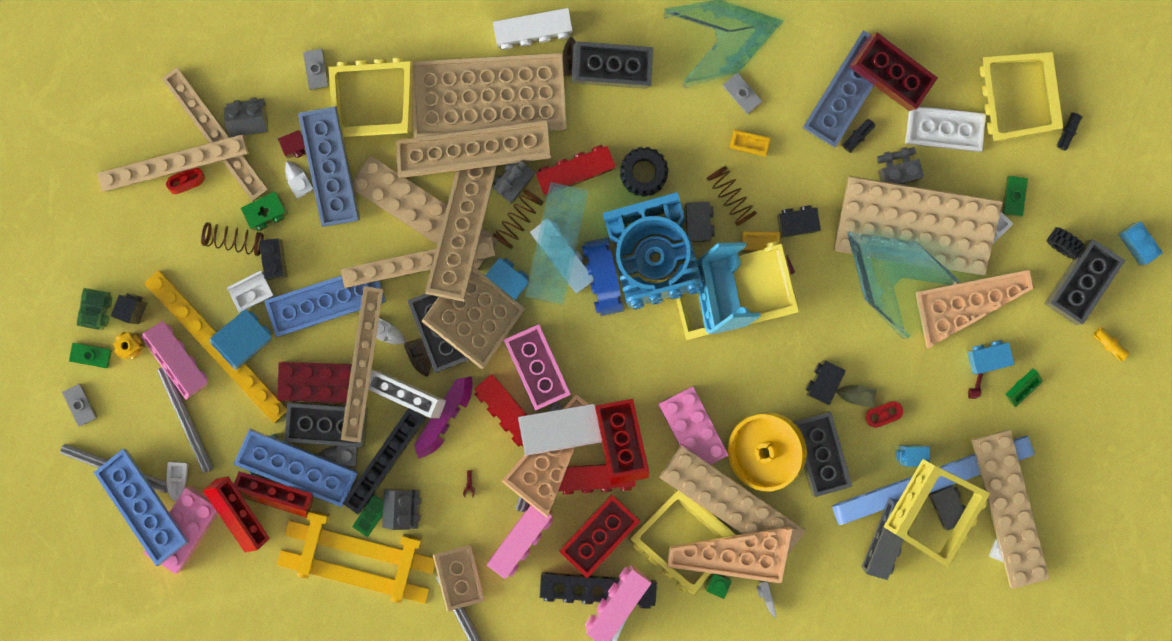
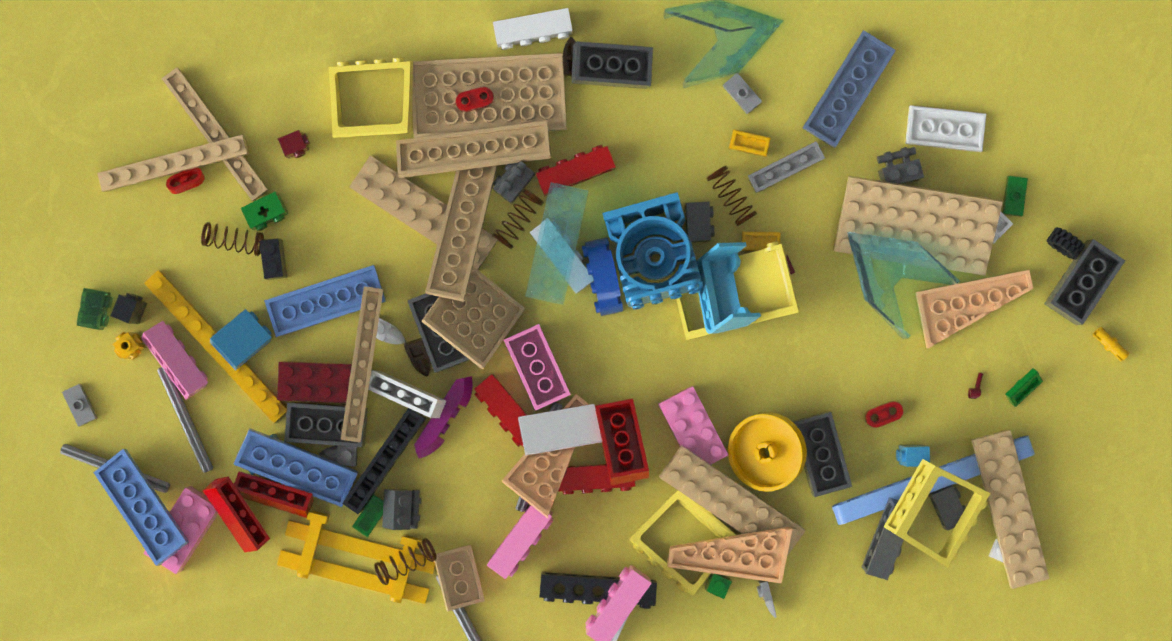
green plate [69,343,112,368] -> none
white plate [166,462,189,501] -> none
dark grey brick [224,97,268,137] -> none
white plate [227,271,275,313] -> none
white plate [285,161,314,199] -> none
sand blue plate [298,106,360,227] -> none
light grey plate [303,49,329,90] -> none
tan plate [341,237,496,288] -> none
dark red hand [463,470,475,498] -> none
dark azure brick [485,258,530,300] -> none
red brick [559,493,640,578] -> none
black tyre [620,147,669,197] -> none
black brick [777,205,821,238] -> none
black brick [806,360,846,405] -> none
olive plate [836,385,877,408] -> none
black axle [842,119,876,153] -> none
dark red brick [849,32,938,111] -> none
dark azure brick [967,340,1015,374] -> none
light yellow windscreen [979,52,1063,142] -> none
black axle [1057,112,1083,151] -> none
dark azure brick [1118,221,1163,265] -> none
none -> reddish brown piece [374,538,437,585]
none -> red plate [456,87,494,112]
none -> light grey plate [748,141,825,193]

